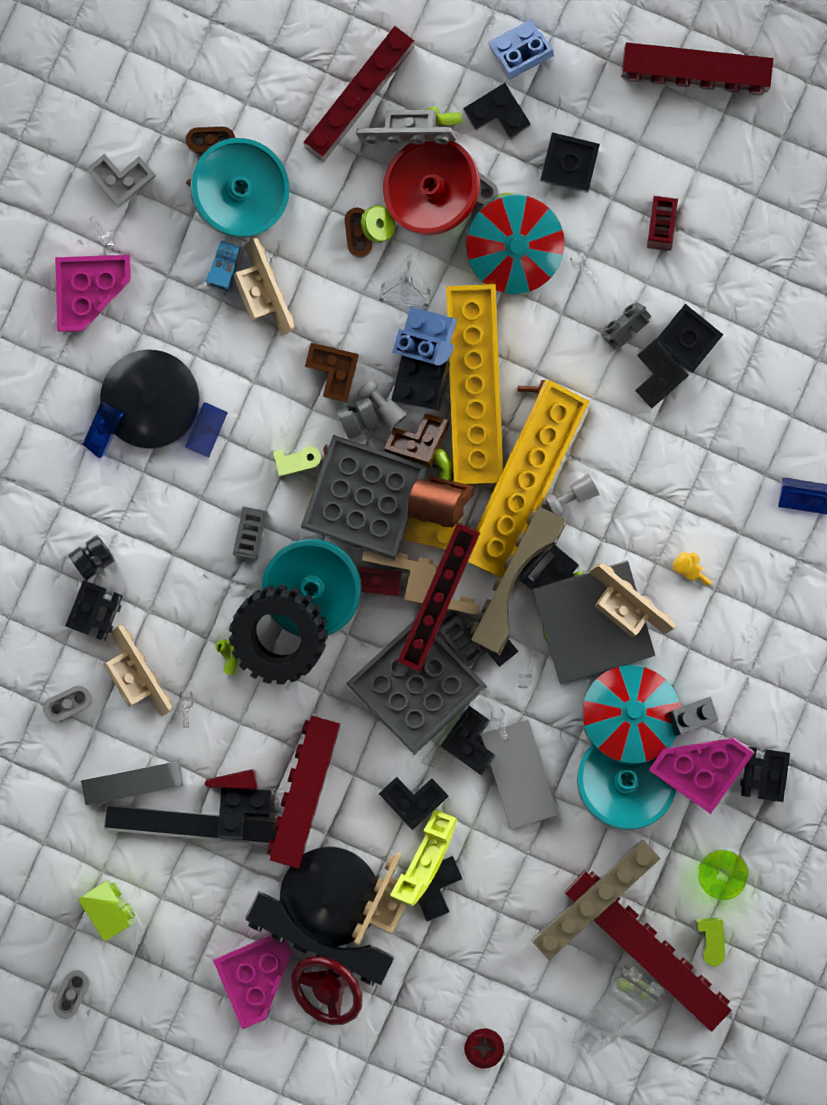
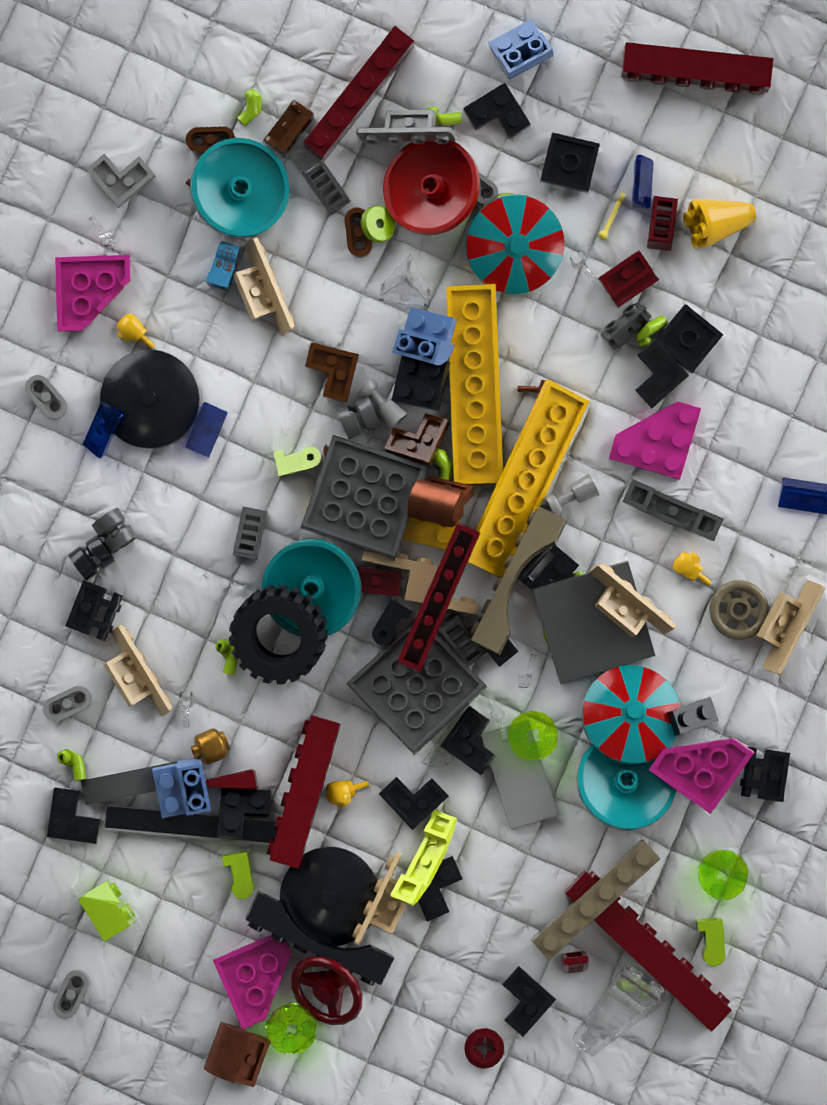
none -> light grey plate [25,375,67,419]
none -> black plate [47,787,101,844]
none -> lime arm [57,749,86,781]
none -> dark grey wheel [92,508,138,554]
none -> yellow piece [116,313,155,349]
none -> medium blue brick [152,759,211,818]
none -> pearl gold head [191,728,230,765]
none -> copper brick [203,1022,271,1087]
none -> lime leg [222,850,254,899]
none -> lime arm [237,89,262,127]
none -> reddish brown hinge [263,100,314,157]
none -> clear neon green plate [266,1002,317,1054]
none -> dark grey slope [302,159,351,215]
none -> yellow piece [326,780,369,808]
none -> black leg [372,599,413,645]
none -> black plate [502,965,556,1037]
none -> clear neon green plate [508,711,558,761]
none -> dark red slope [561,951,589,974]
none -> dark red plate [598,250,659,308]
none -> light yellow hinge [599,192,626,240]
none -> dark pink plate [608,401,701,480]
none -> dark grey slope [622,479,724,542]
none -> clear blue slope [632,154,654,209]
none -> lime arm [636,315,668,348]
none -> yellow cone [683,199,756,249]
none -> dark tan plate [709,580,769,640]
none -> tan bracket [757,580,825,675]

